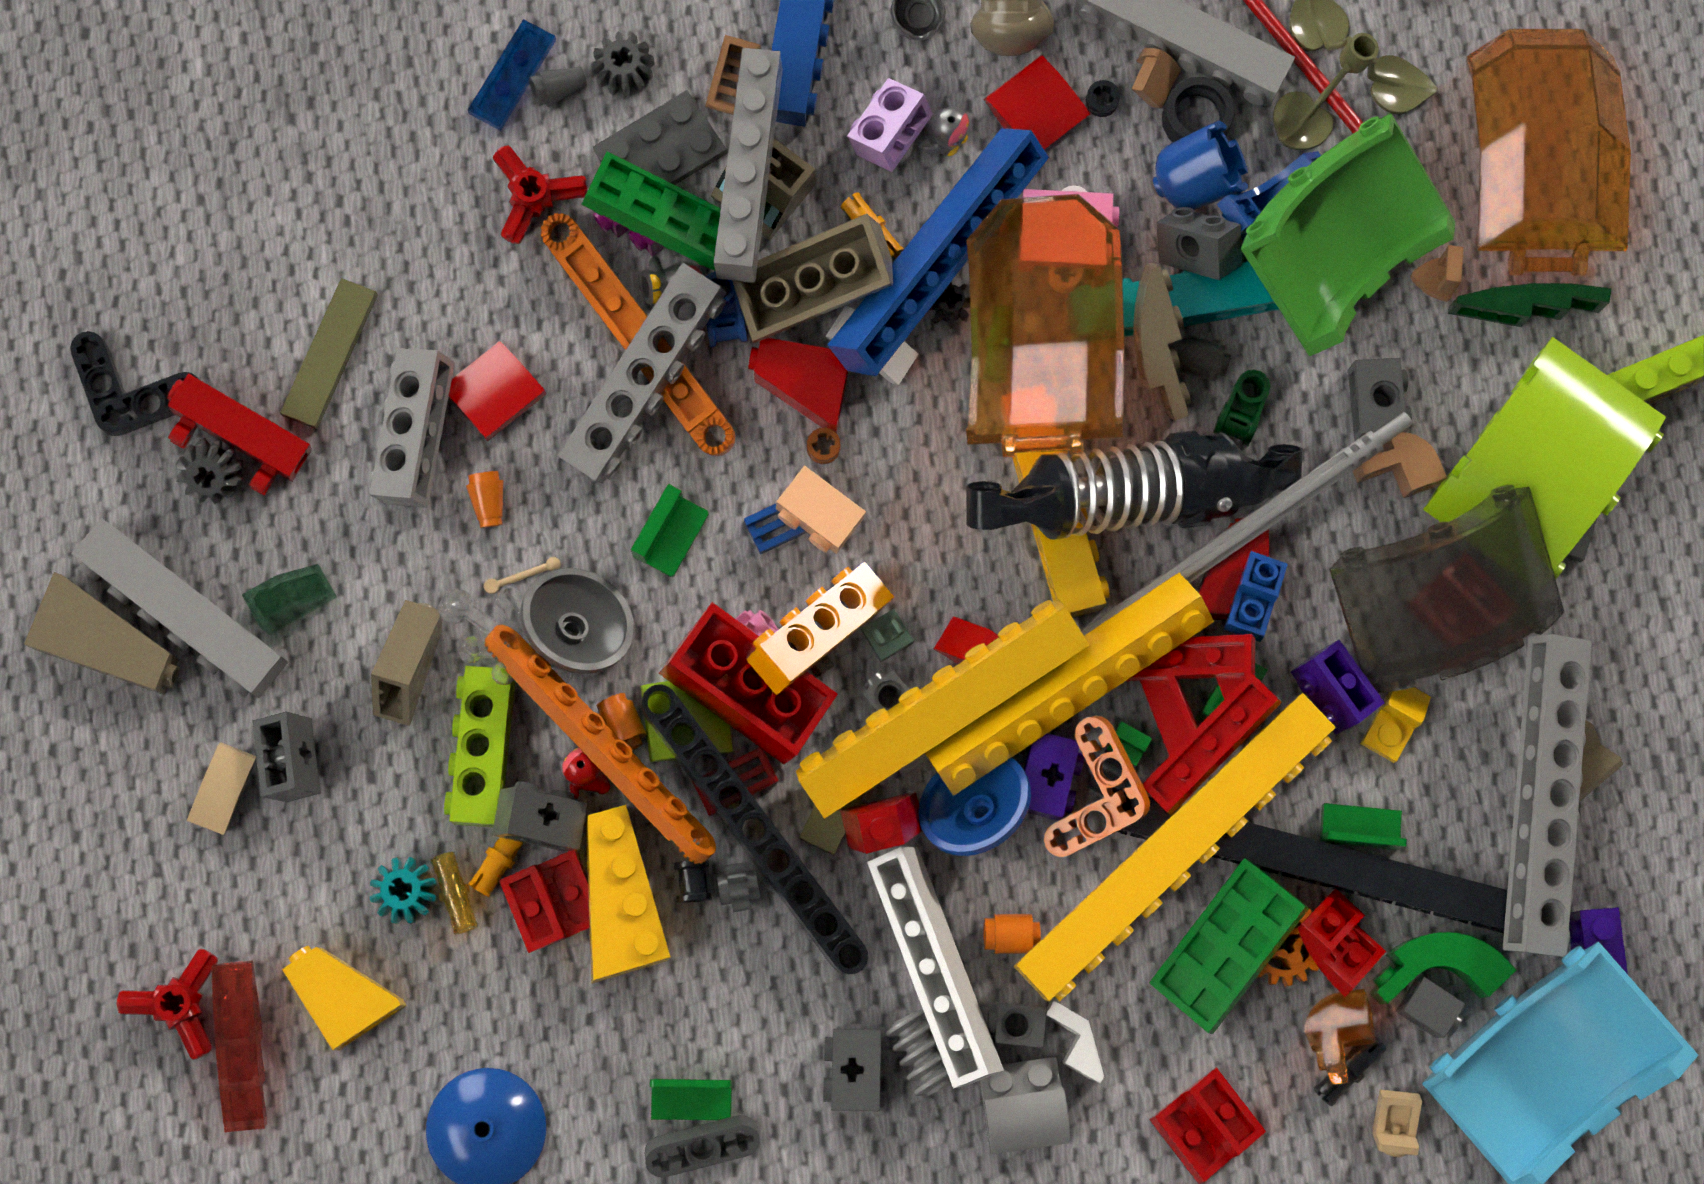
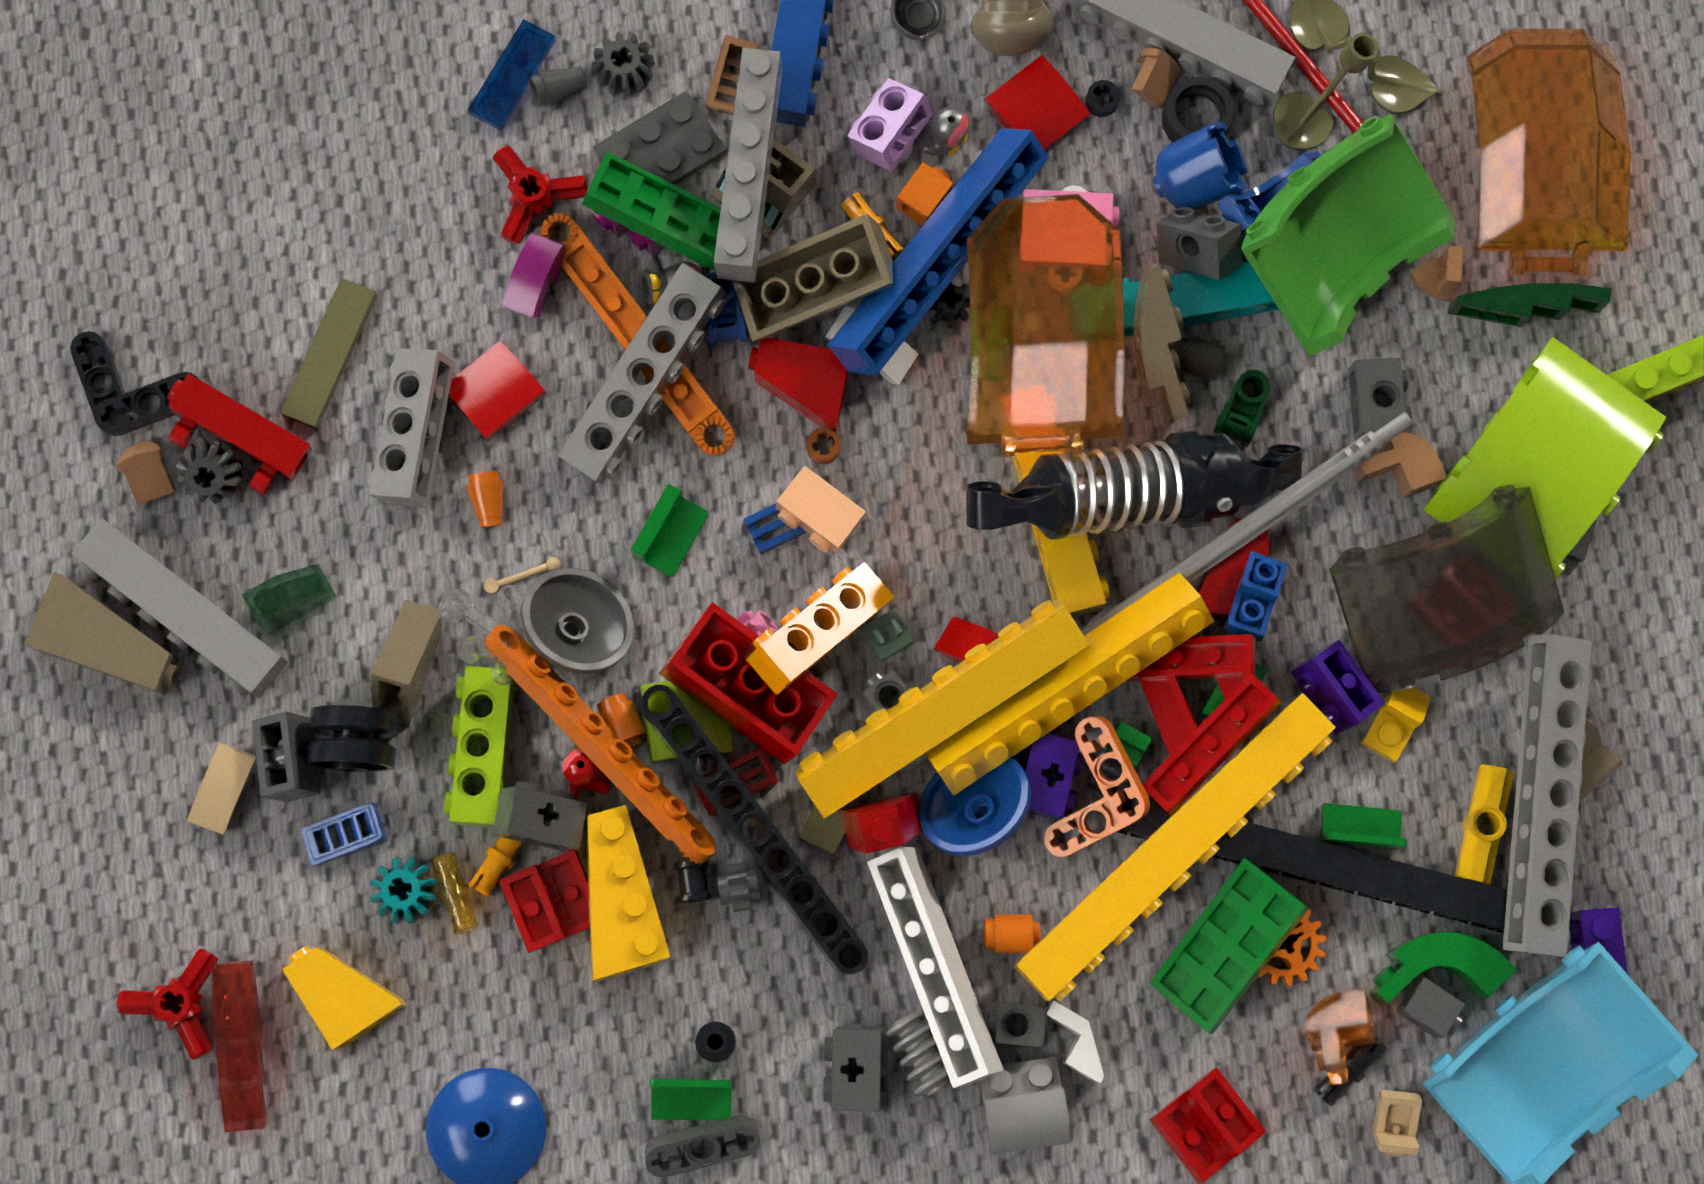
red slope [1297,888,1387,997] -> none
none -> medium nougat tile [116,441,175,505]
none -> slope [301,802,388,867]
none -> black wheel [307,705,399,772]
none -> magenta slope [501,233,566,318]
none -> black brick [695,1022,737,1063]
none -> orange brick [896,162,953,226]
none -> yellow piece [1455,764,1514,885]

